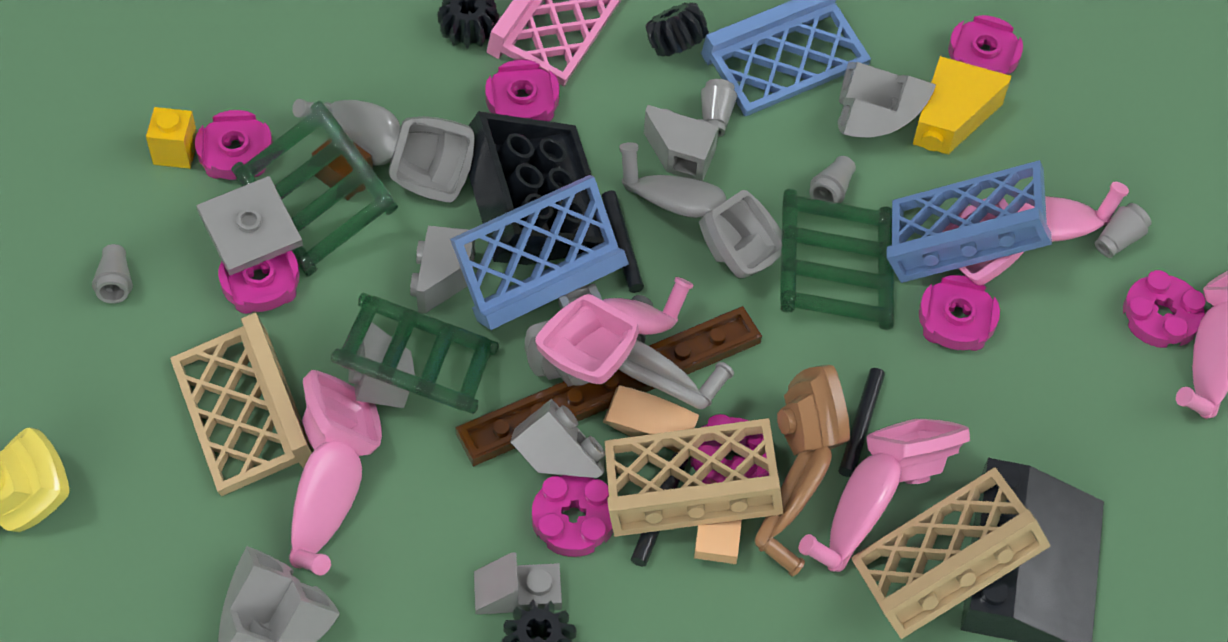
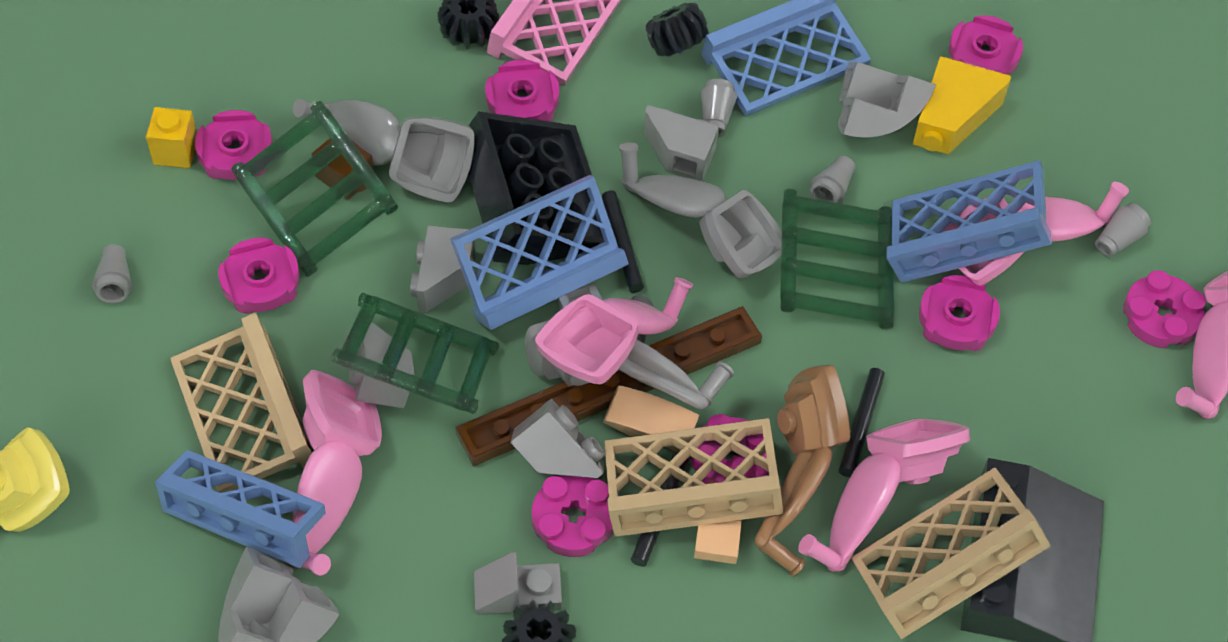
light grey plate [196,176,303,276] -> none
none -> medium blue fence [155,450,326,568]

